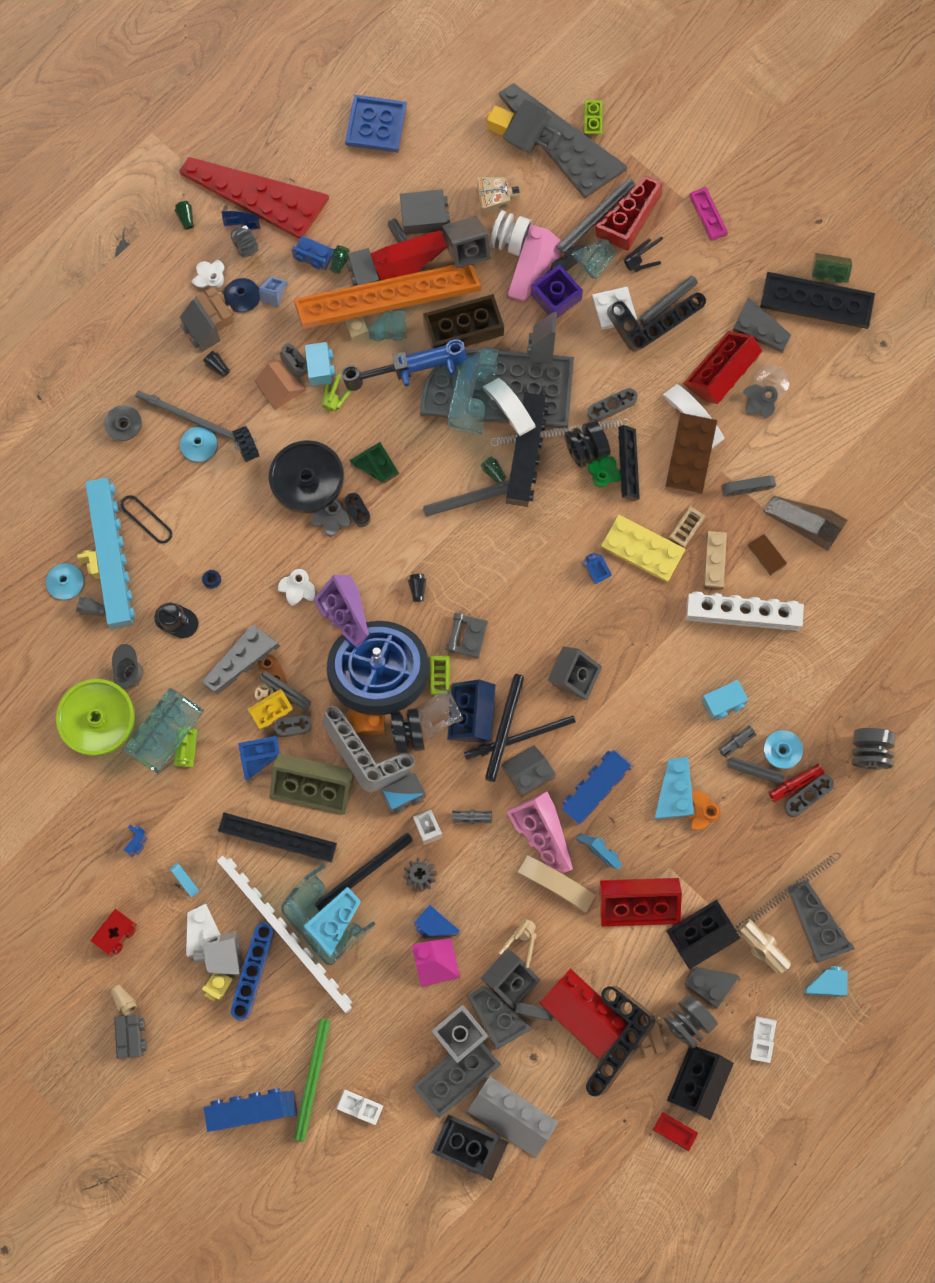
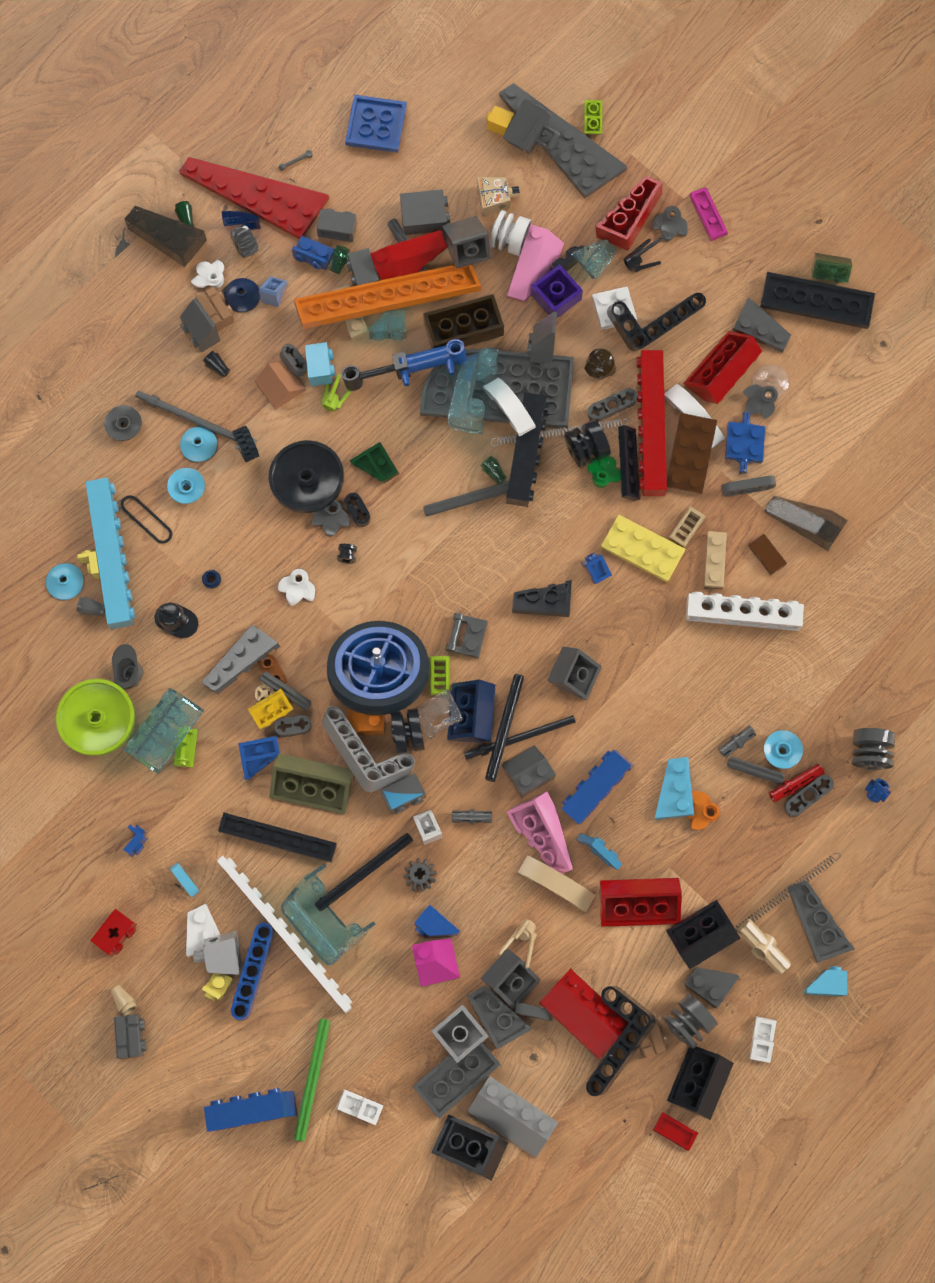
medium azure wing [303,887,361,957] -> none
medium lavender wedge [314,575,369,647] -> none
black cone [408,574,427,602] -> none
dark grey axle [557,179,635,253] -> none
dark grey axle [639,276,698,326] -> none
medium azure brick [701,680,748,720] -> none
none -> clear smoke wedge [124,206,207,267]
none -> medium azure dish [167,468,205,504]
none -> dark grey hinge [279,150,312,171]
none -> dark grey brick [317,209,357,242]
none -> black wheel [337,543,357,564]
none -> black wing [512,580,572,617]
none -> dark brown hair [584,349,616,380]
none -> red brick [636,350,667,496]
none -> dark grey plate [652,206,688,242]
none -> blue plate [725,412,765,474]
none -> blue gear [865,778,891,803]

